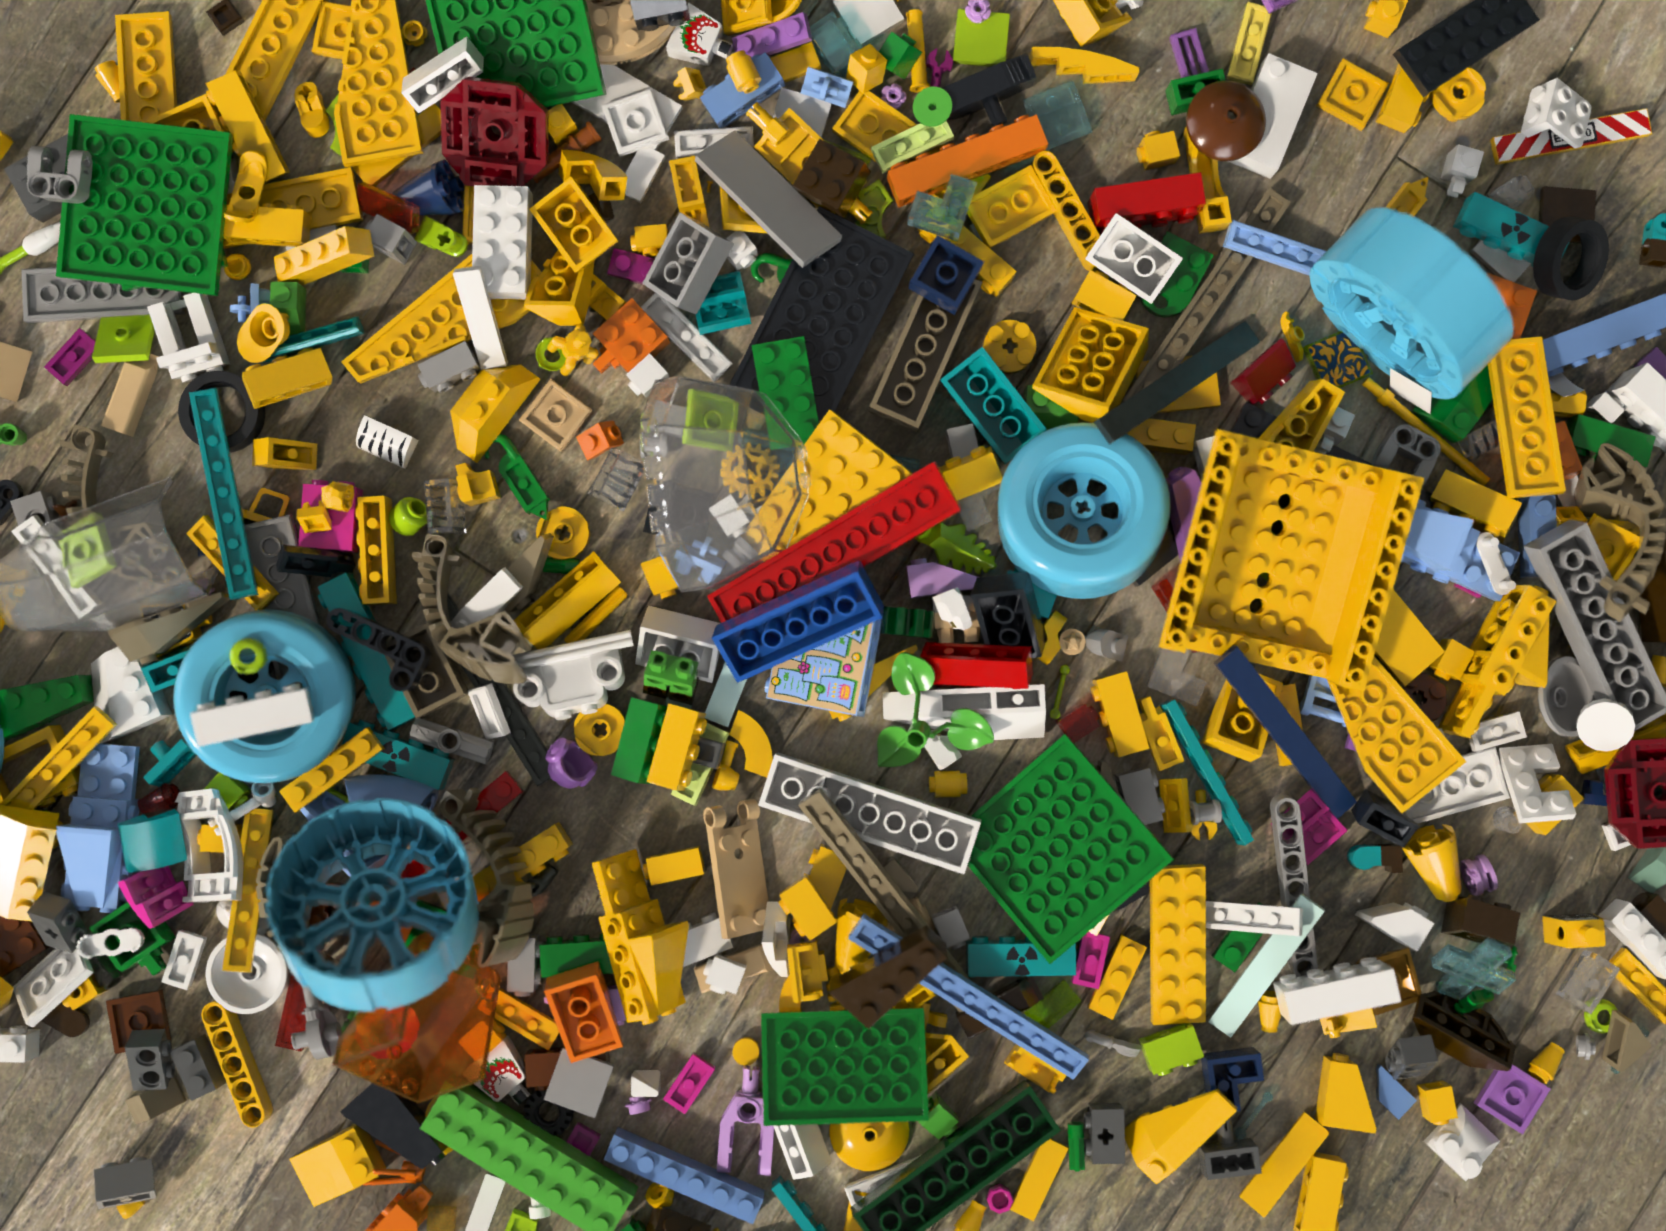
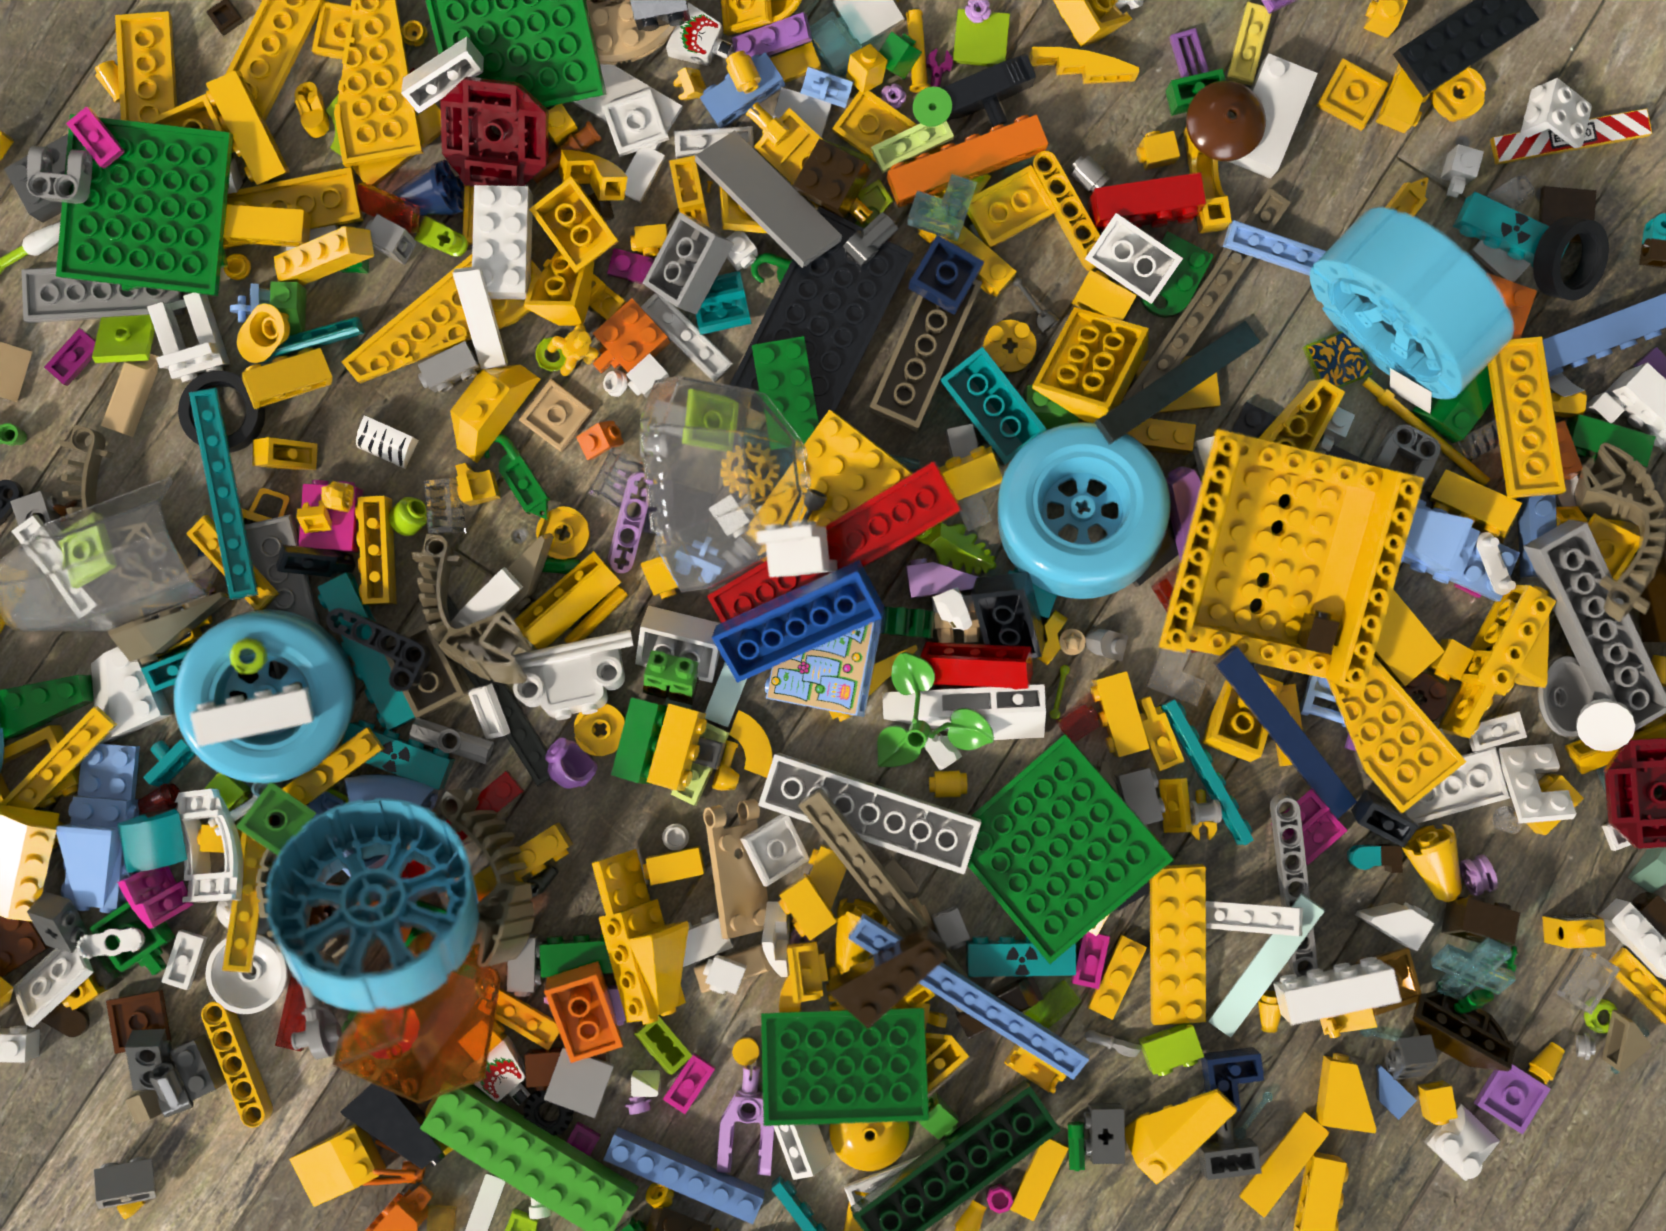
yellow piece [224,150,268,224] -> none
clear light blue slope [1023,81,1092,150] -> none
green plate [1211,902,1263,973] -> none
dark red slope [1230,338,1296,405] -> none
yellow piece [1280,311,1304,362] -> none
dark blue tile [1579,780,1607,806] -> none
none -> dark pink plate [66,106,125,168]
none -> dark grey piece [149,1063,194,1118]
none -> bright green plant [236,783,316,856]
none -> white plate [603,370,628,397]
none -> lavender beam [607,472,653,573]
none -> lime brick [633,1015,692,1075]
none -> white plate [662,824,689,851]
none -> white tile [740,814,810,886]
none -> white bracket [756,521,837,577]
none -> dark grey hinge [802,488,828,521]
none -> dark grey piece [843,212,898,267]
none -> dark grey hinge [1012,276,1060,333]
none -> light grey brick [1071,155,1110,192]
none -> dark brown brick [1296,610,1340,654]
none -> clear light blue hinge [1360,1028,1401,1042]

